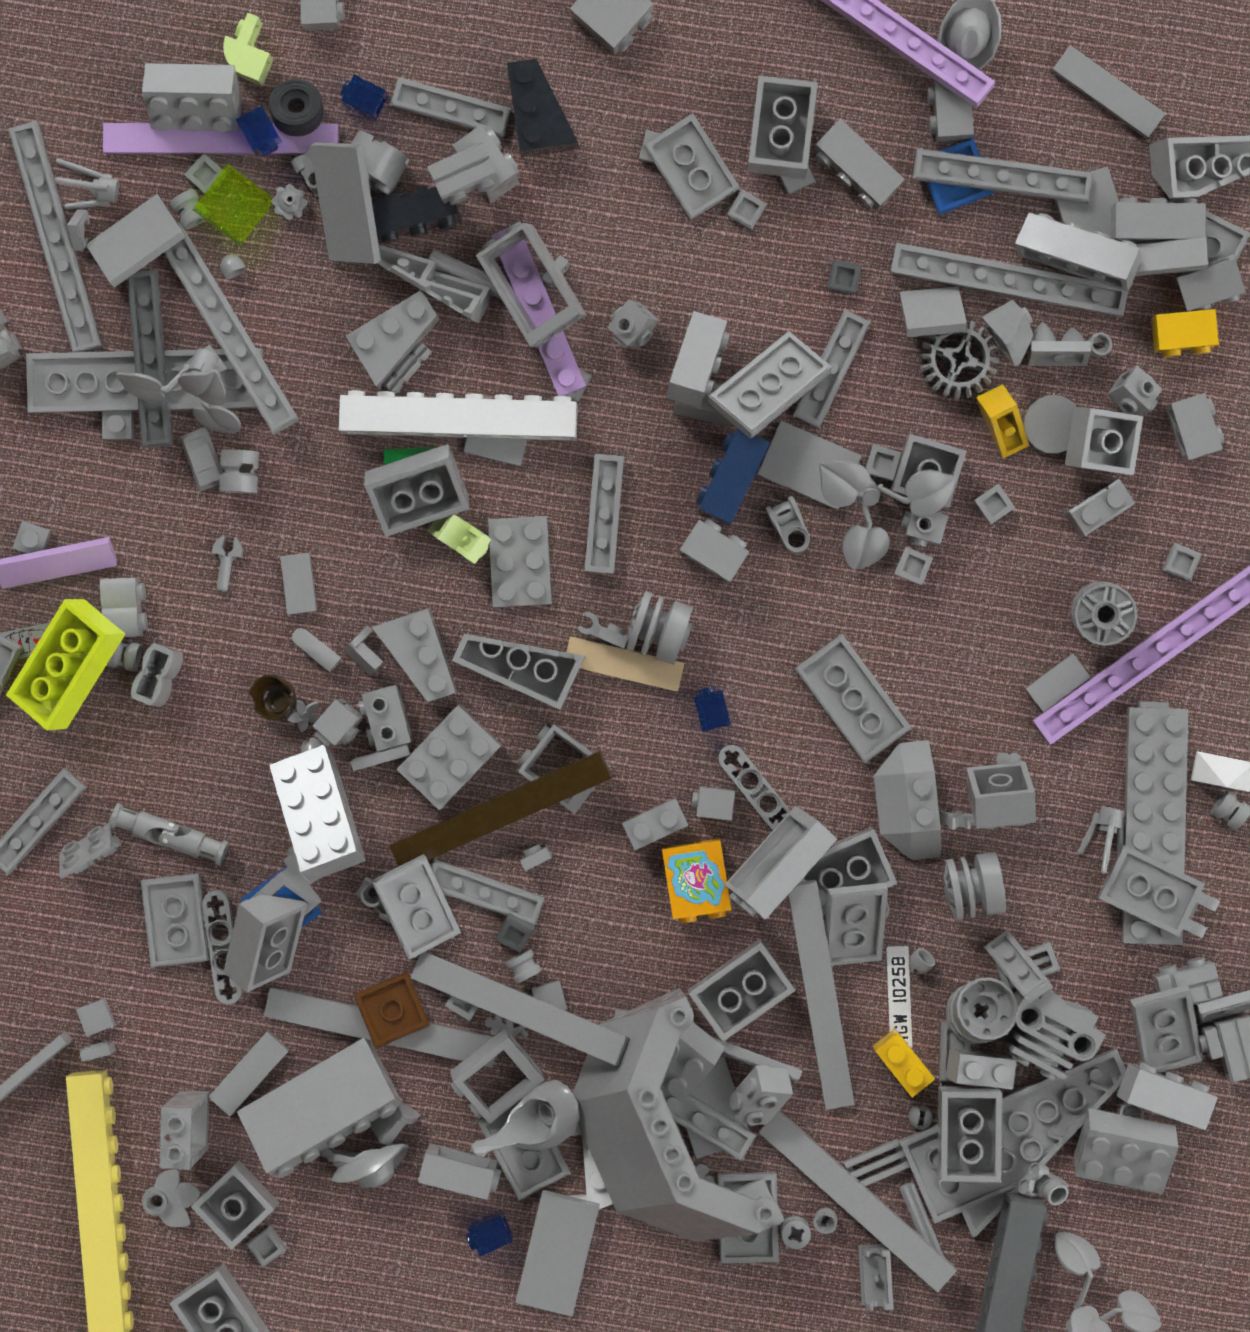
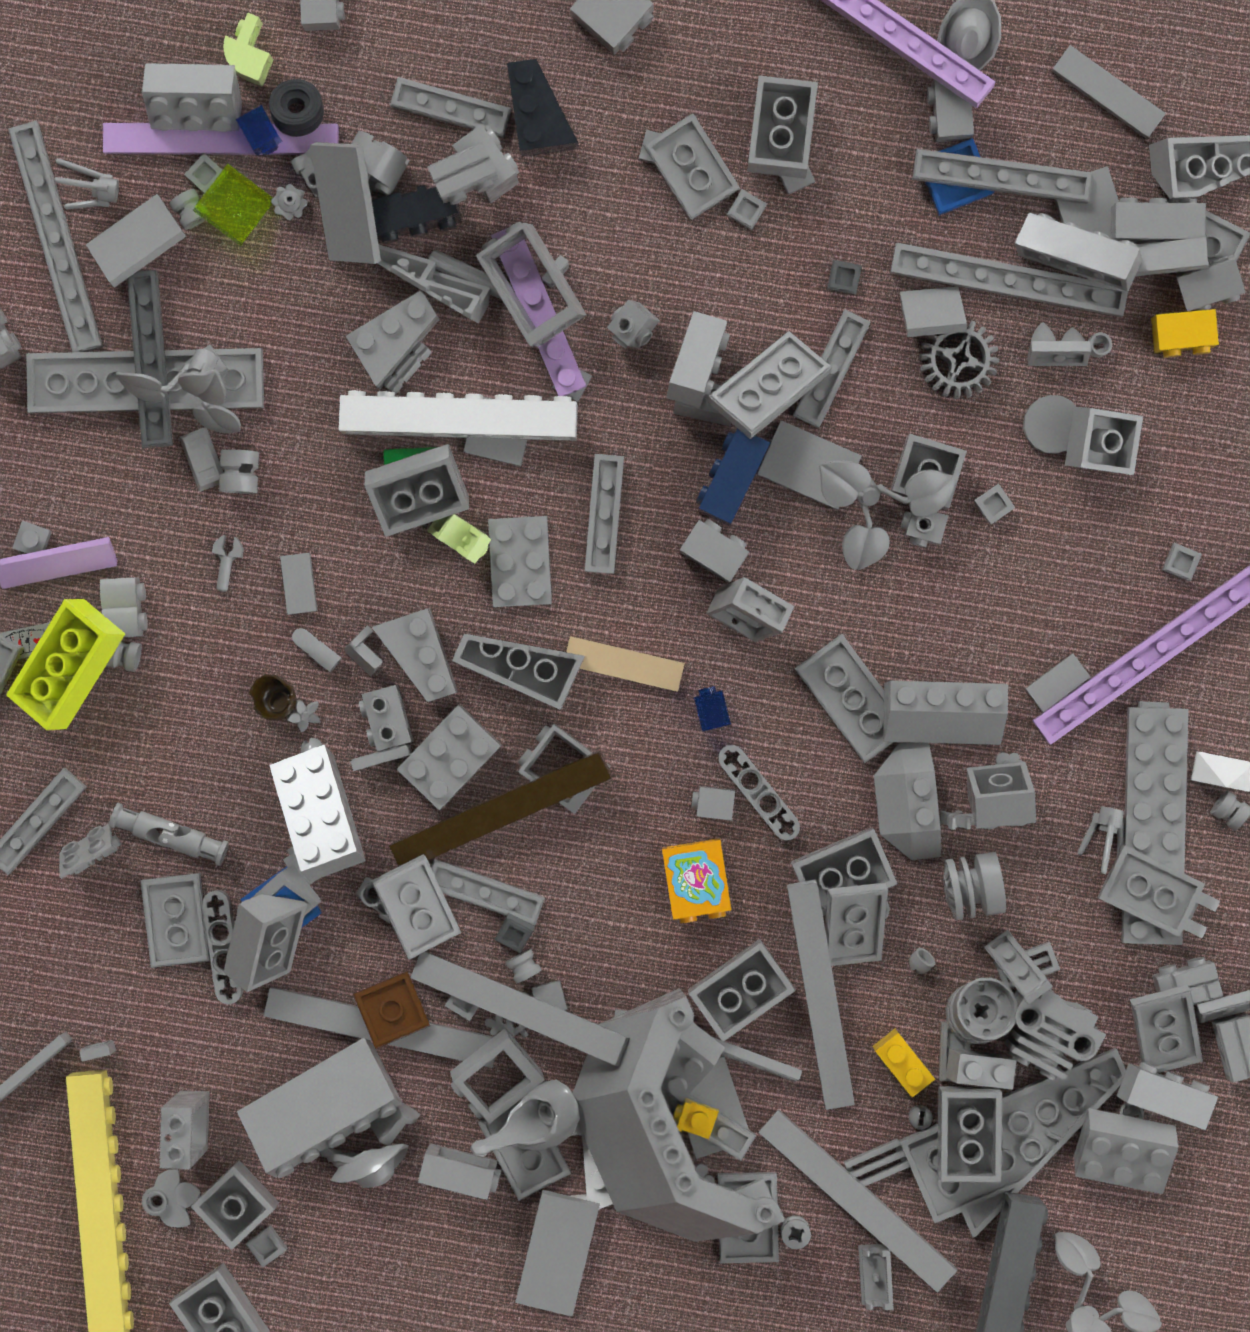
light grey tile [67,210,89,251] -> none
light grey tile [76,998,116,1037] -> none
light grey plate [102,411,134,440] -> none
light grey brick [131,643,183,707] -> none
light grey tile [164,222,299,435] -> none
light grey tile [209,1030,290,1116] -> none
light grey hinge [221,254,246,280] -> none
light grey brick [313,698,364,746] -> none
clear blue brick [340,74,389,122] -> none
clear blue brick [466,1210,514,1256] -> none
light grey plate [520,844,552,871] -> none
light grey plate [578,612,628,648] -> none
light grey brick [622,797,689,850] -> none
light grey wheel [626,591,693,665] -> none
light grey window [725,805,837,920] -> none
light grey brick [730,1065,793,1125] -> none
light grey piece [765,496,810,555] -> none
light grey hinge [813,1207,838,1234] -> none
light grey brick [814,118,905,210] -> none
light grey plate [866,444,901,482] -> none
white sticker [886,946,912,1048] -> none
light grey tile [894,547,933,585] -> none
light grey axle [900,1182,944,1256] -> none
yellow slope [976,384,1030,458] -> none
light grey slope [982,300,1034,366] -> none
light grey plate [1018,1162,1069,1205] -> none
light grey brick [1065,479,1135,538] -> none
light grey wheel [1070,581,1138,646] -> none
light grey brick [1107,365,1162,415] -> none
light grey brick [1166,393,1224,462] -> none
light grey plate [1199,1024,1224,1060] -> none
none -> yellow bracket [673,1098,719,1139]
none -> light grey window [706,577,794,642]
none -> light grey slope [883,681,1008,745]

